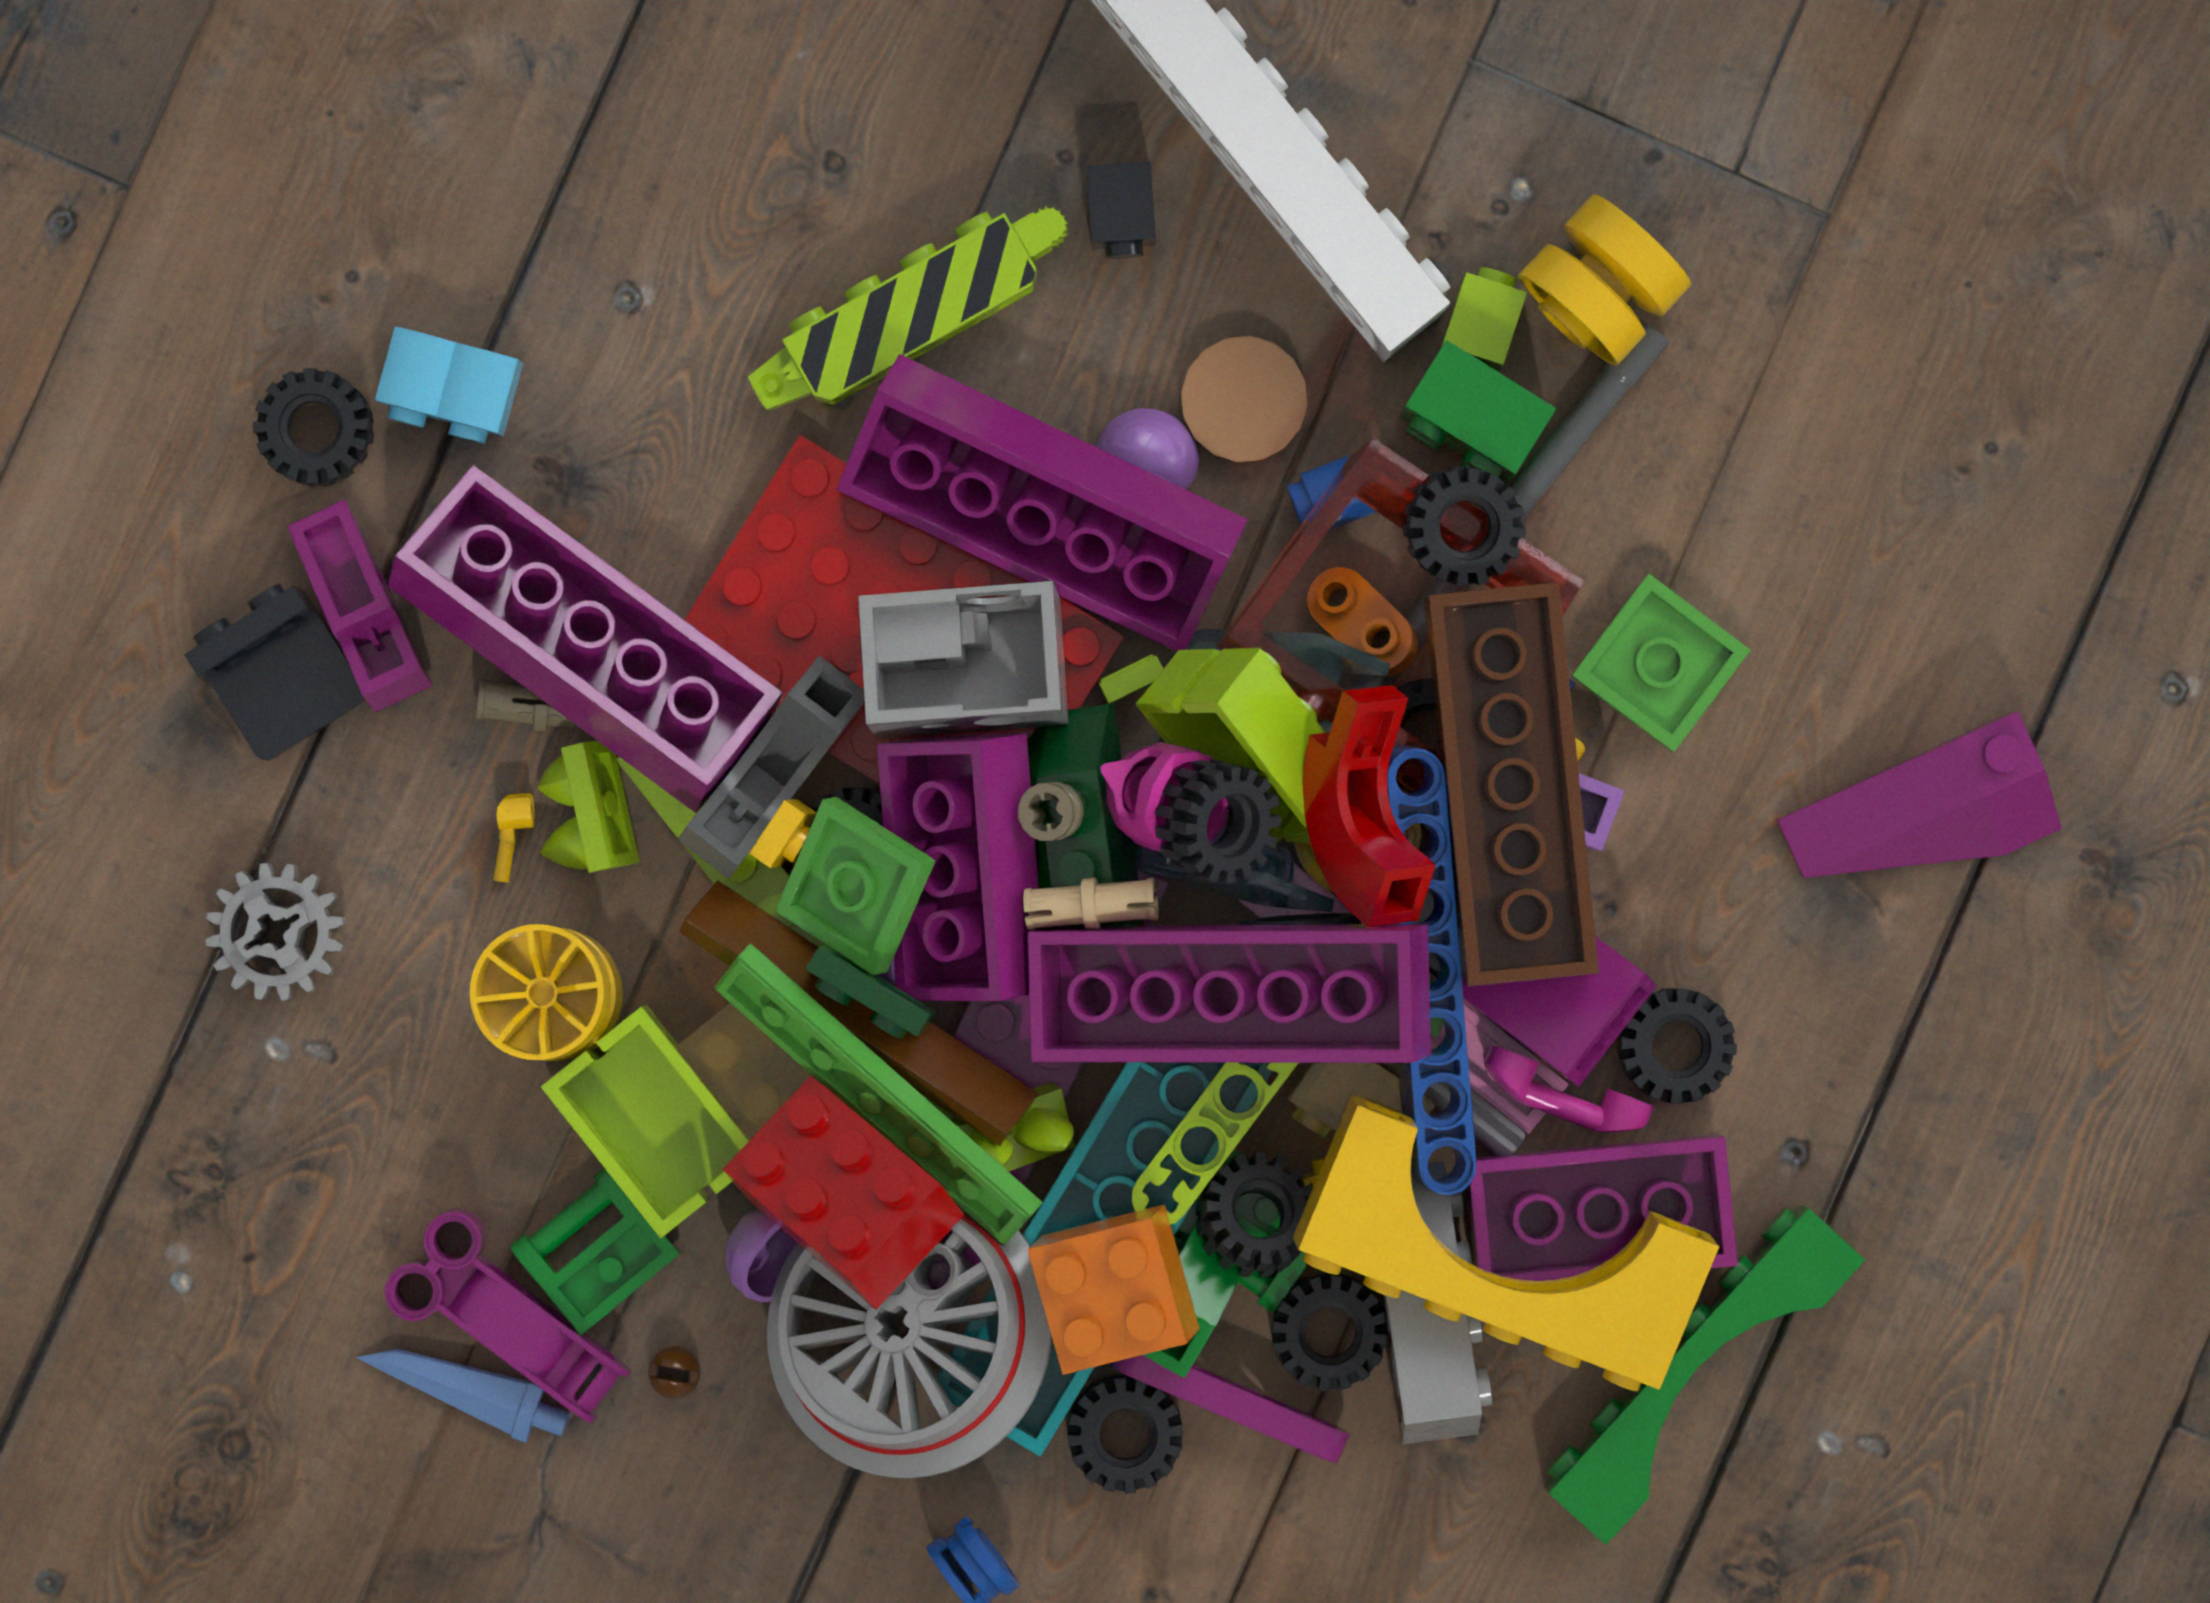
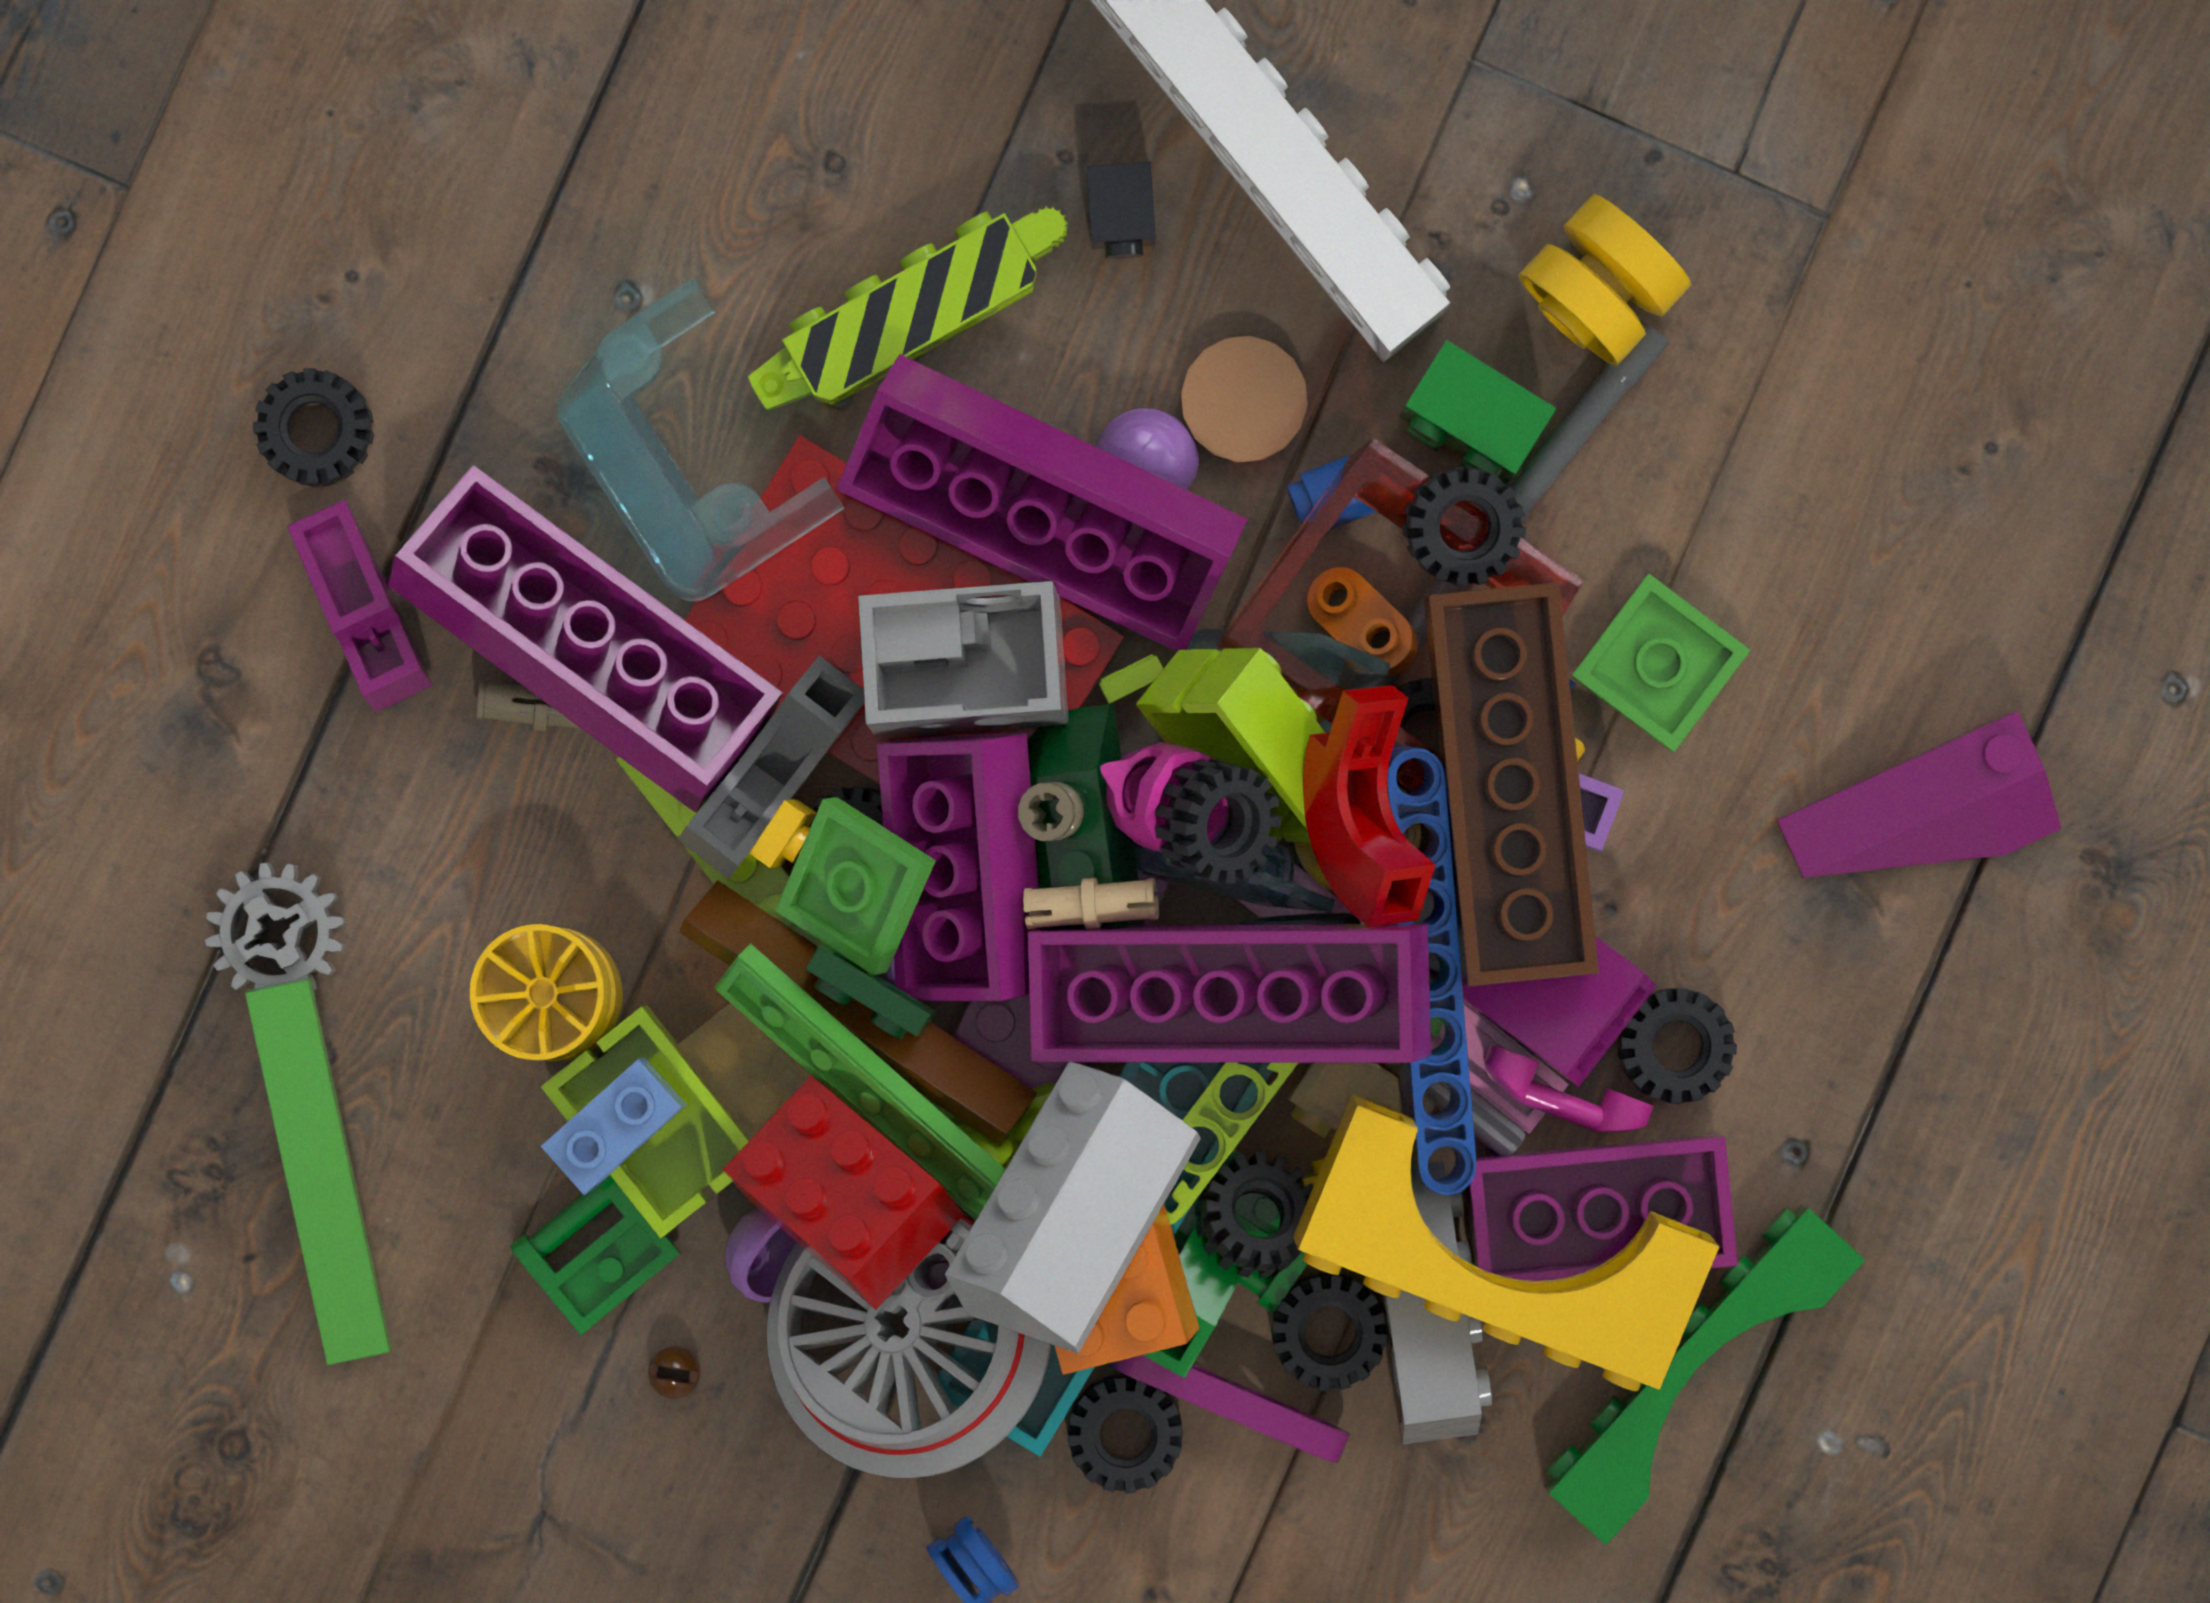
black bracket [184,583,365,761] -> none
medium blue bar [355,1349,571,1443] -> none
medium azure brick [375,326,523,445] -> none
magenta piece [385,1208,631,1423] -> none
yellow hand [493,793,535,883] -> none
lime tile [537,740,640,873] -> none
lime brick [1439,267,1527,371] -> none
none -> bright green tile [245,977,392,1365]
none -> medium blue brick [540,1057,687,1195]
none -> clear light blue windscreen [557,278,844,601]
none -> light grey slope [945,1061,1201,1354]

